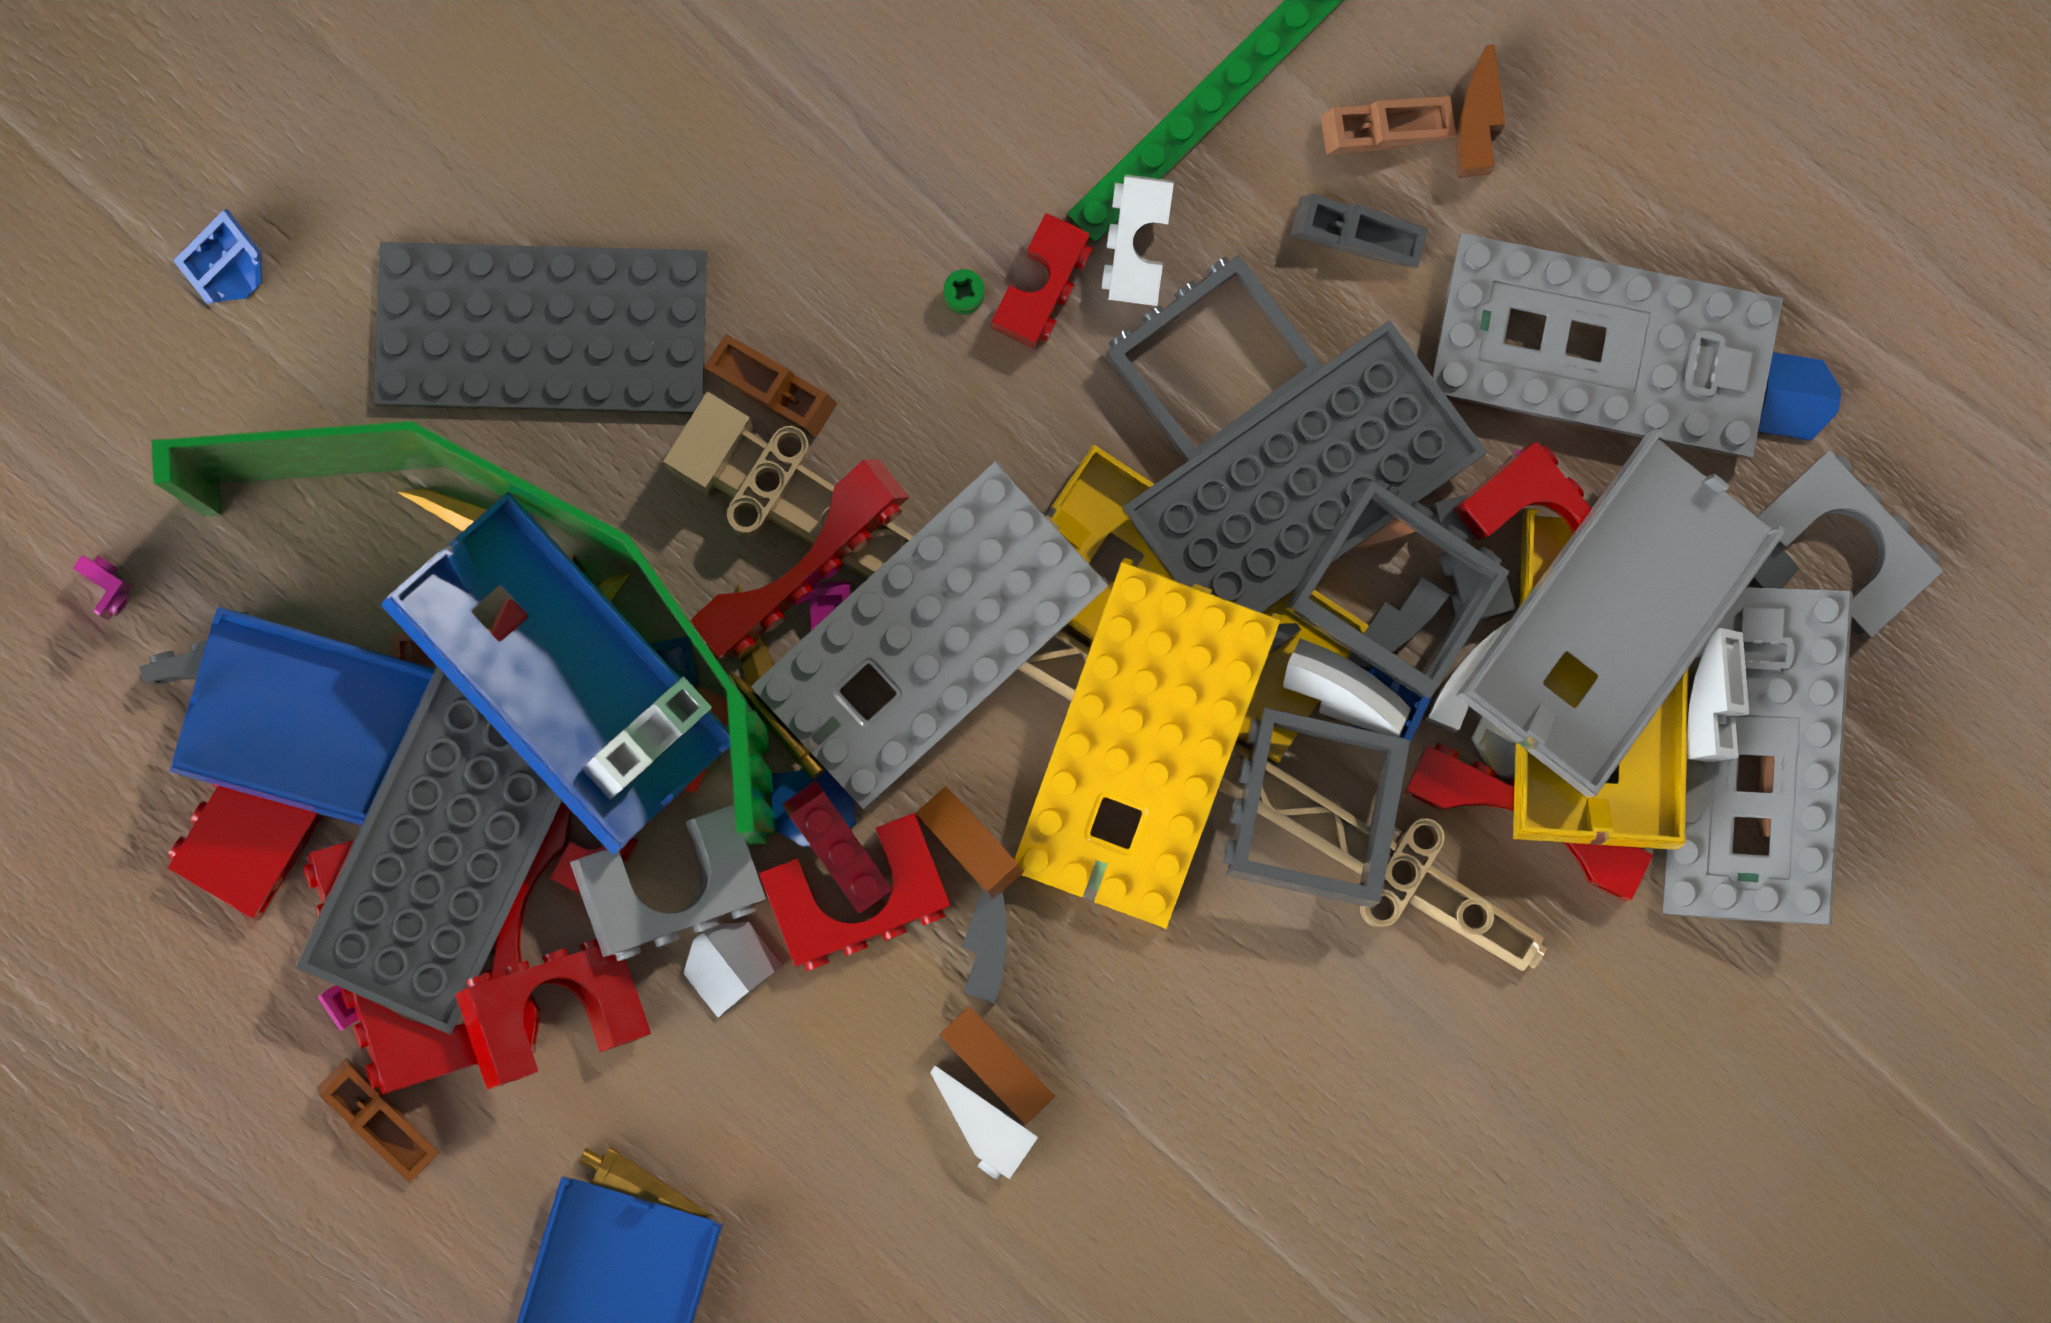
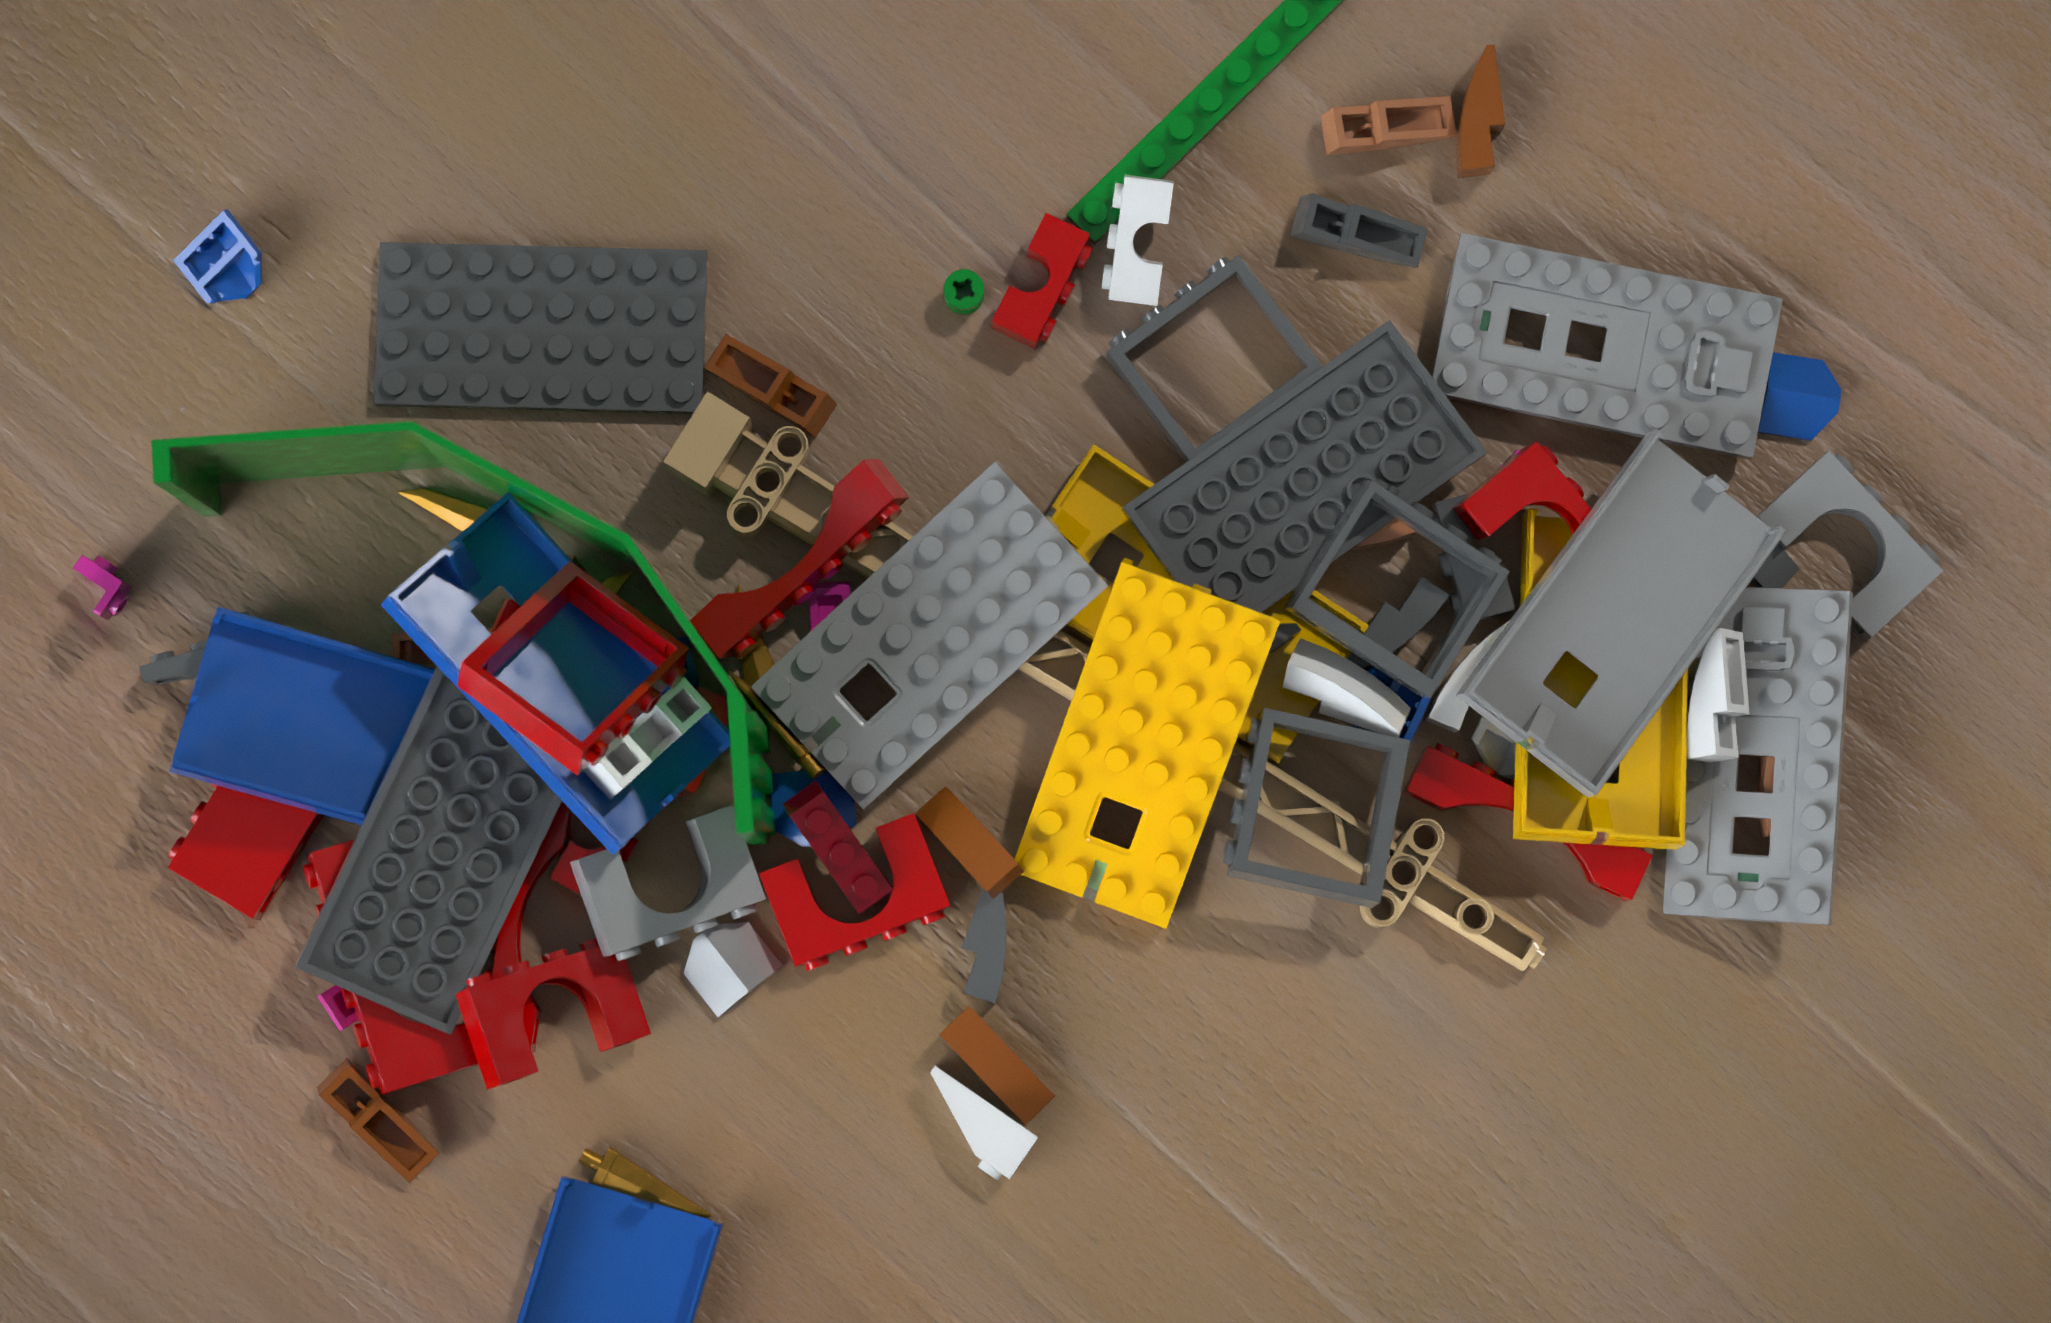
none -> red window [457,561,689,776]

